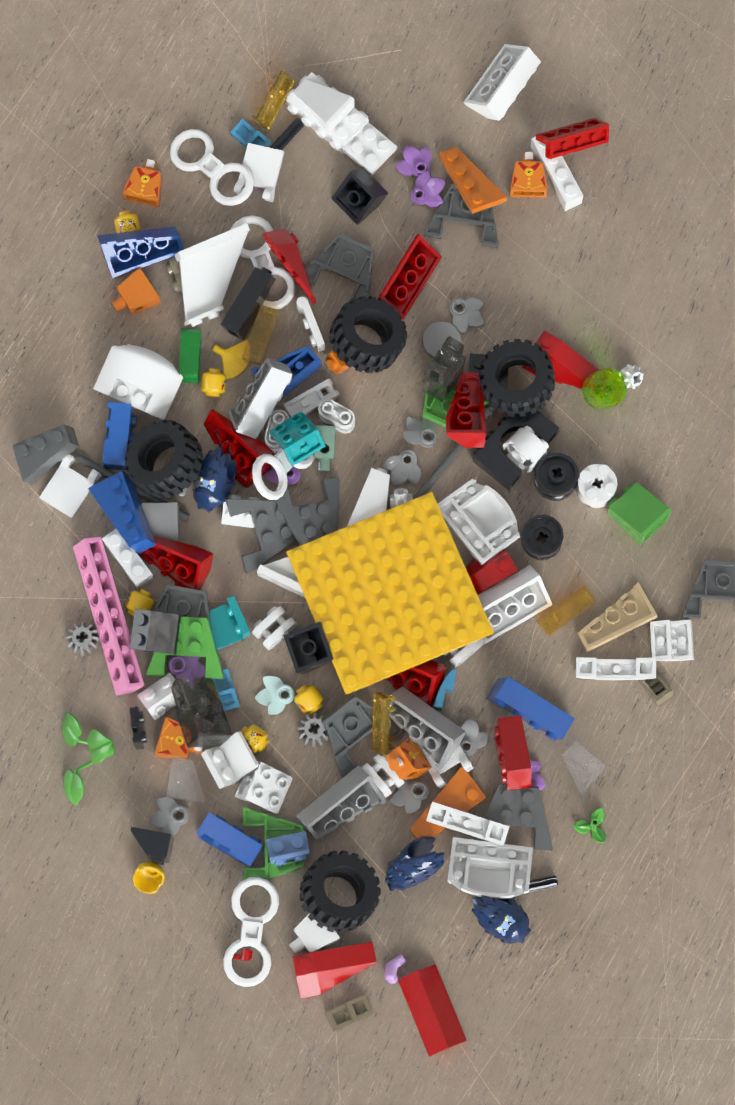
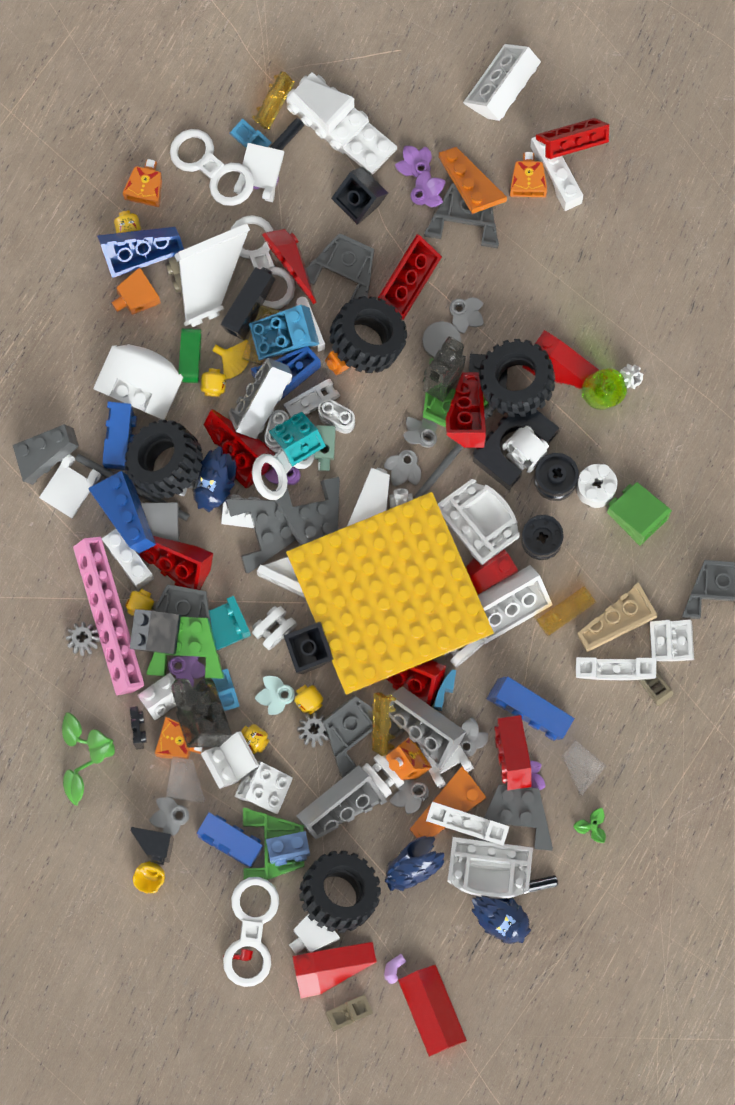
none -> dark azure slope [249,305,319,360]

